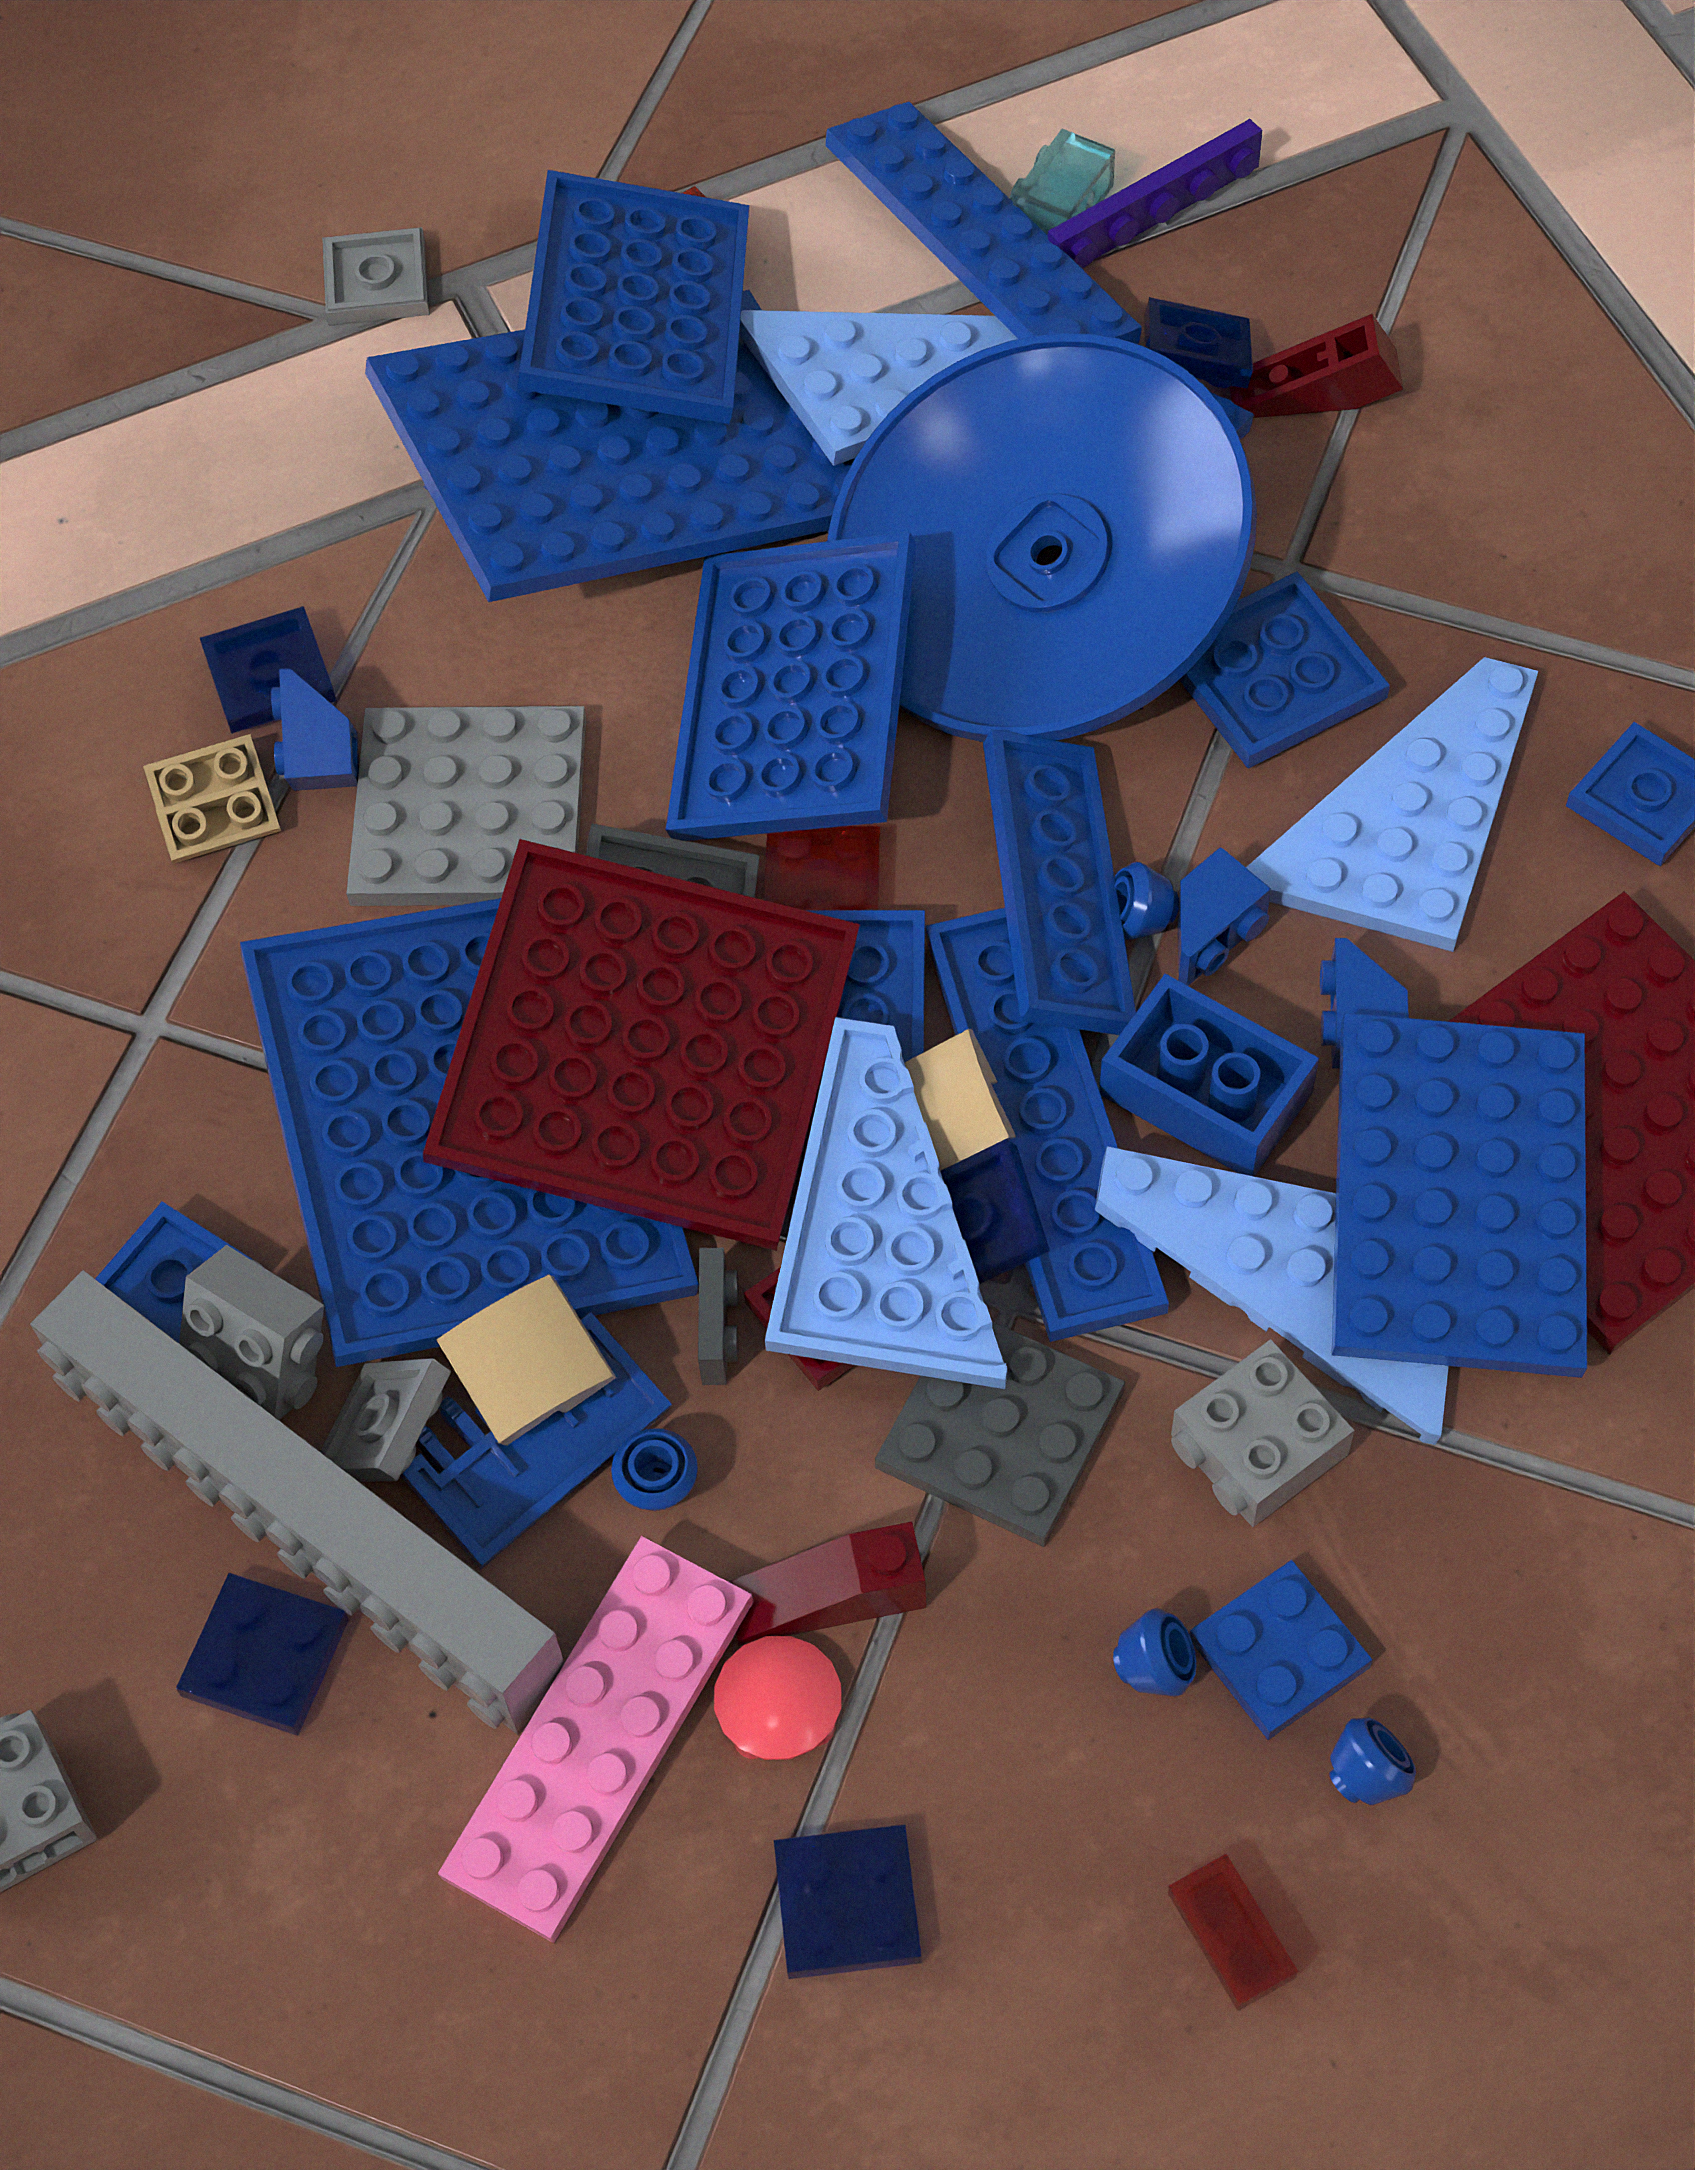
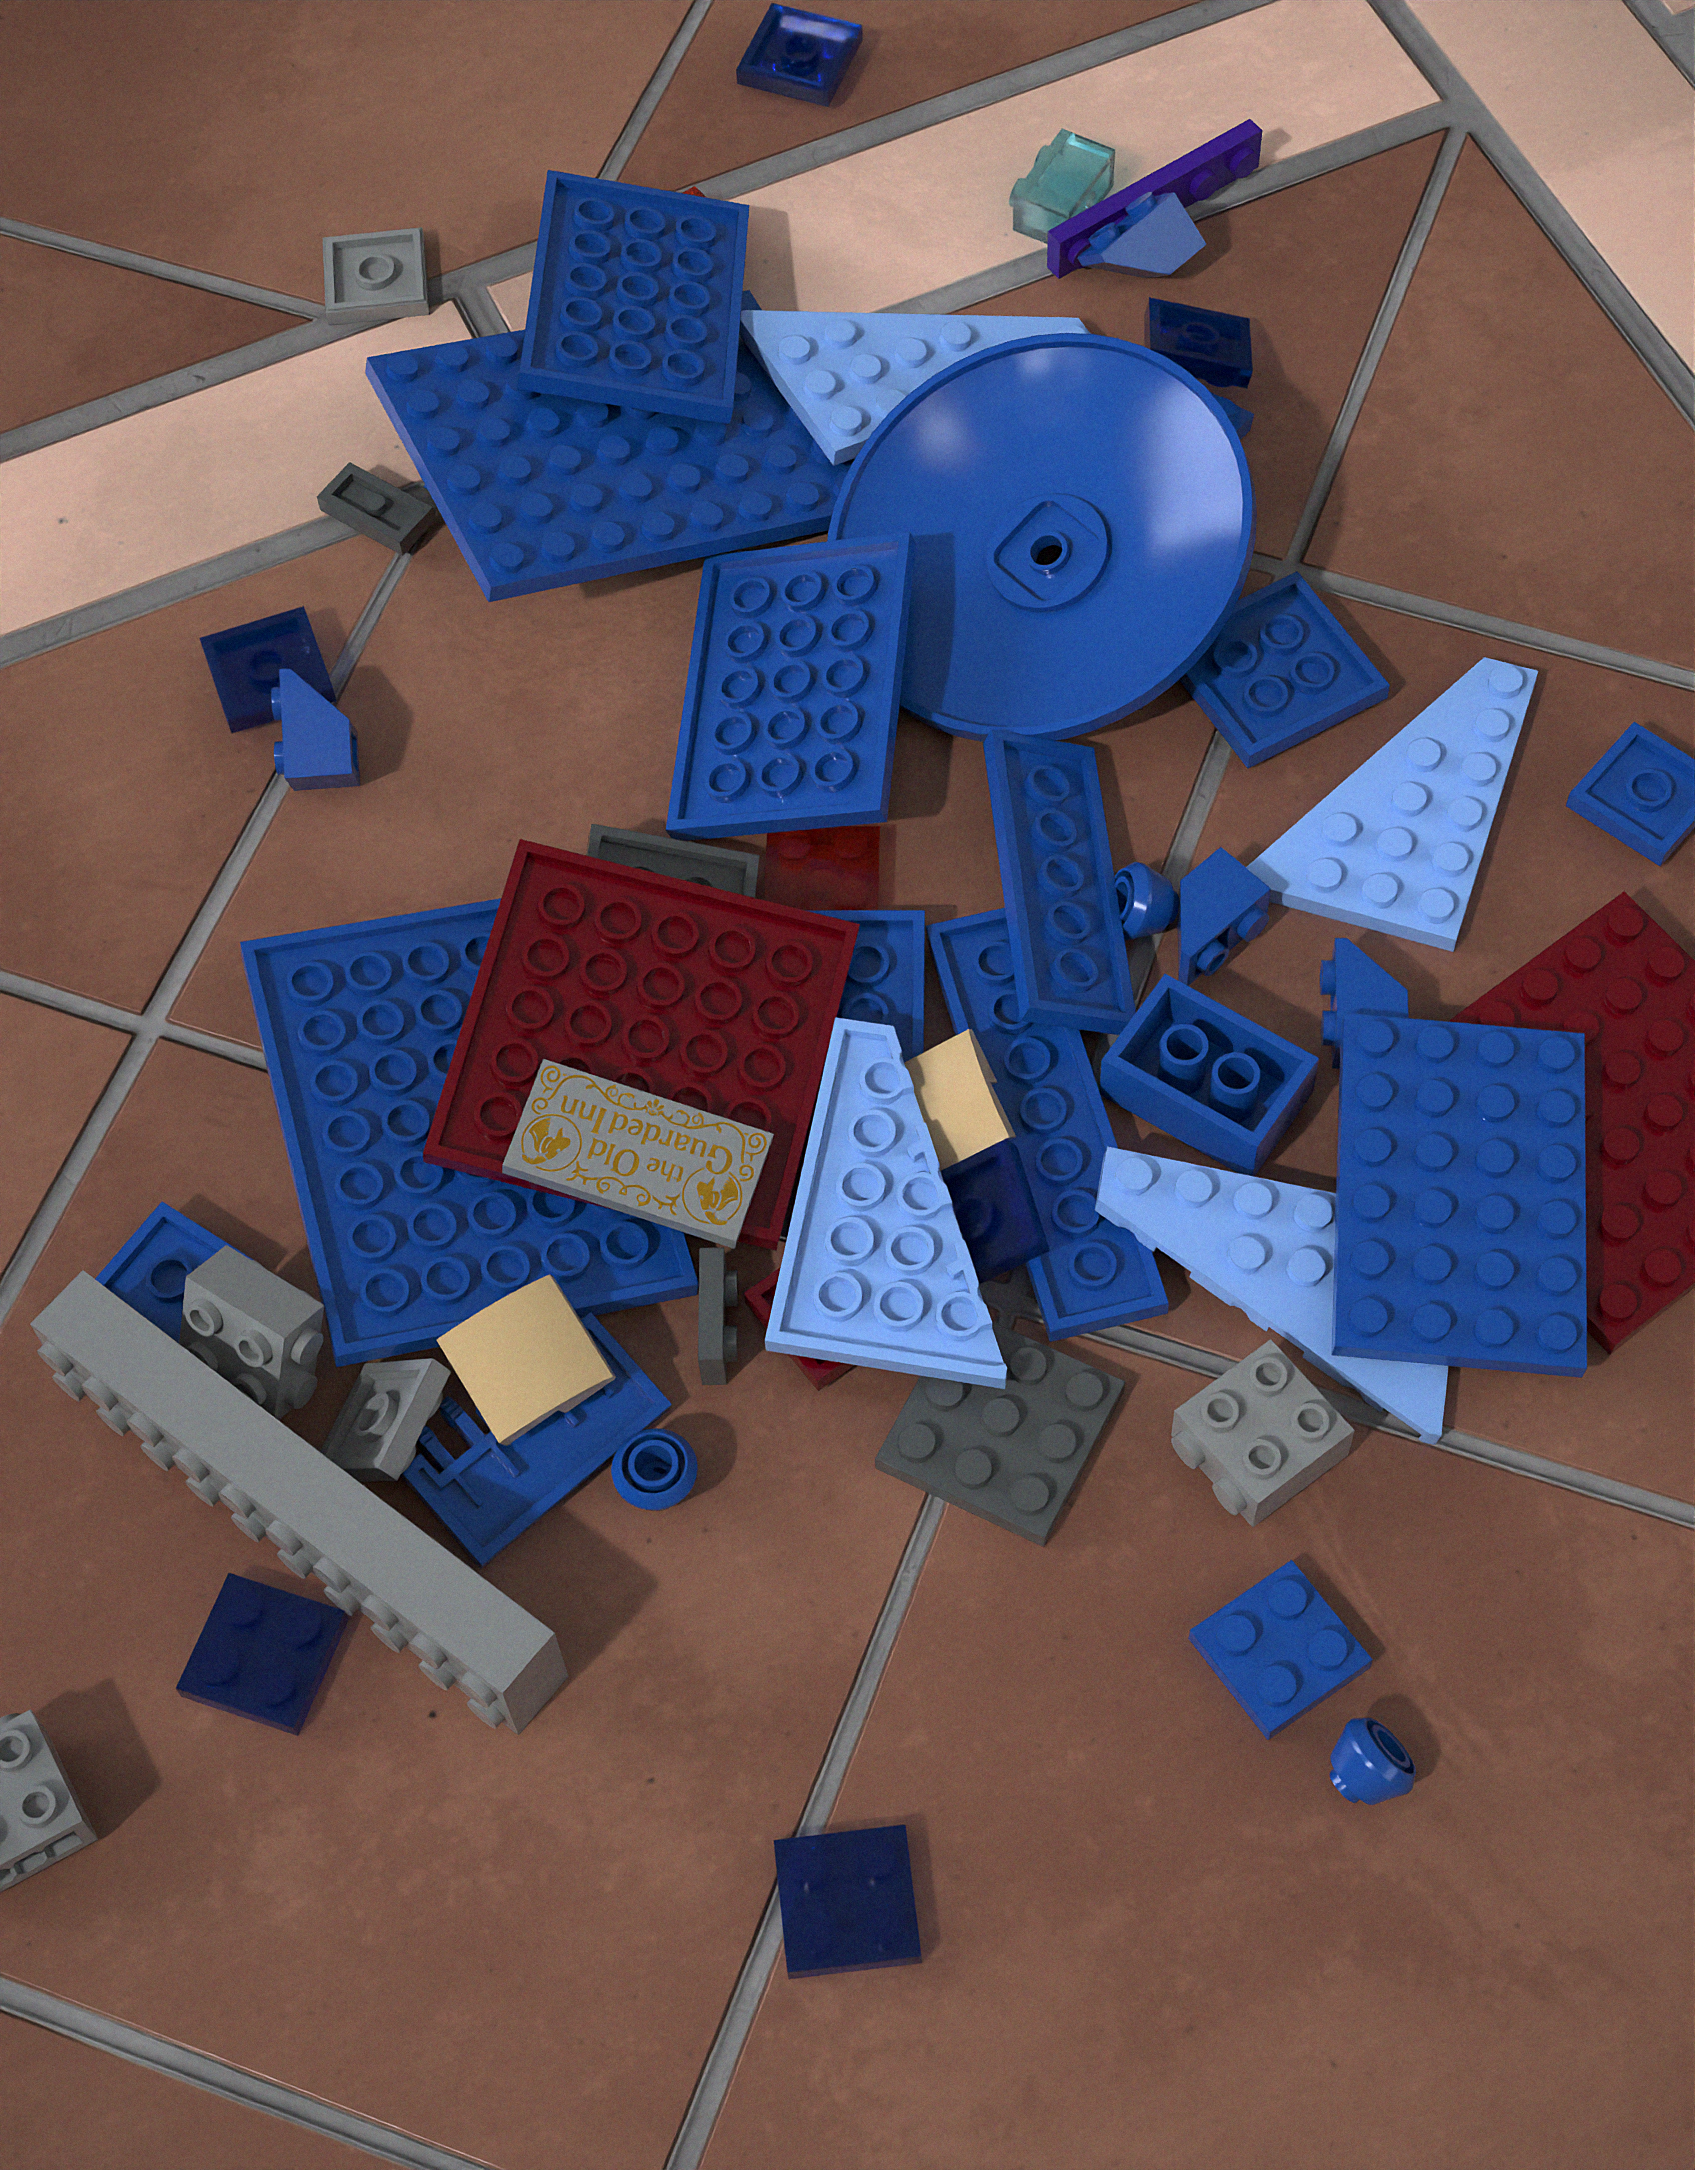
tan slope [143,734,281,864] -> none
light grey plate [346,706,586,906] -> none
bright pink plate [438,1536,754,1943] -> none
coral dish [714,1636,841,1760] -> none
dark red slope [728,1521,926,1646] -> none
blue plate [825,102,1142,344] -> none
blue cone [1113,1608,1196,1697] -> none
clear red plate [1167,1854,1298,2011] -> none
dark red slope [1228,313,1403,418] -> none
none -> dark grey plate [317,462,436,556]
none -> light grey tile [502,1059,774,1249]
none -> clear blue plate [736,3,863,107]
none -> blue slope [1077,192,1207,278]

